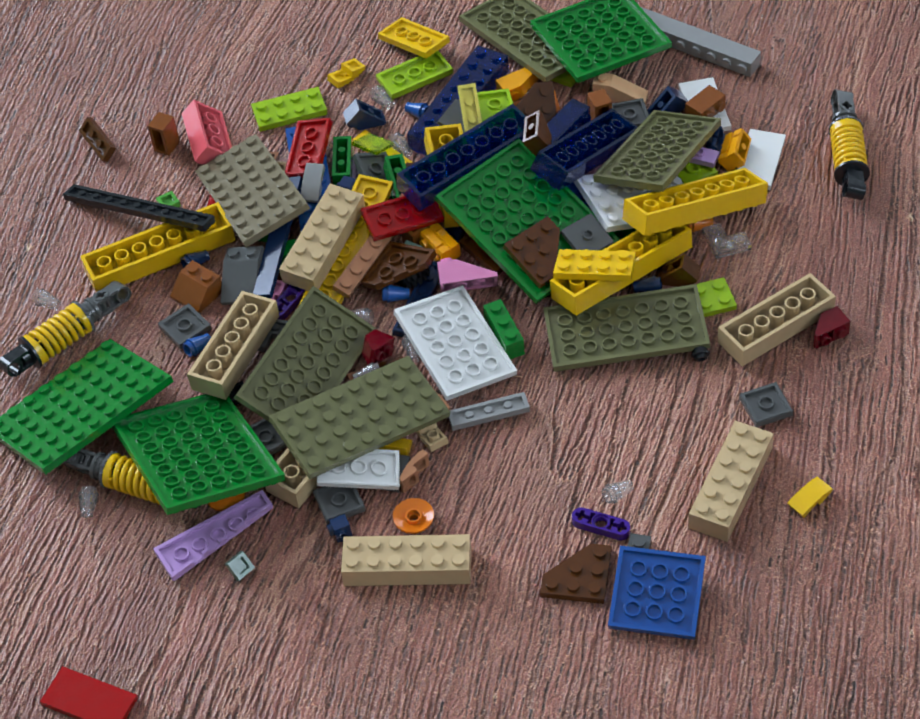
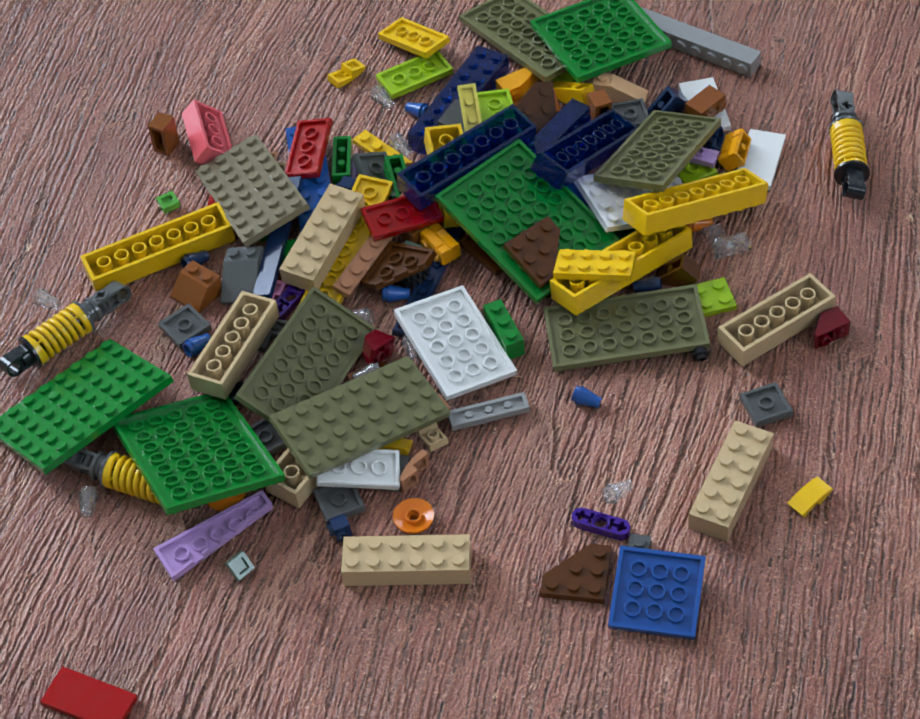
black plate [63,184,216,232] -> none
reddish brown plate [79,117,116,162] -> none
lime plate [251,87,328,132] -> none
light grey slope [301,163,325,203] -> none
dark blue slope [343,98,386,130] -> none
clear neon green piece [352,133,394,155] -> none
bright pink slope [437,258,498,293] -> none
reddish brown slope [523,110,552,156] -> none
dark grey plate [560,213,614,251] -> none
none -> yellow slope [553,81,594,112]
none -> blue cone [571,386,602,409]

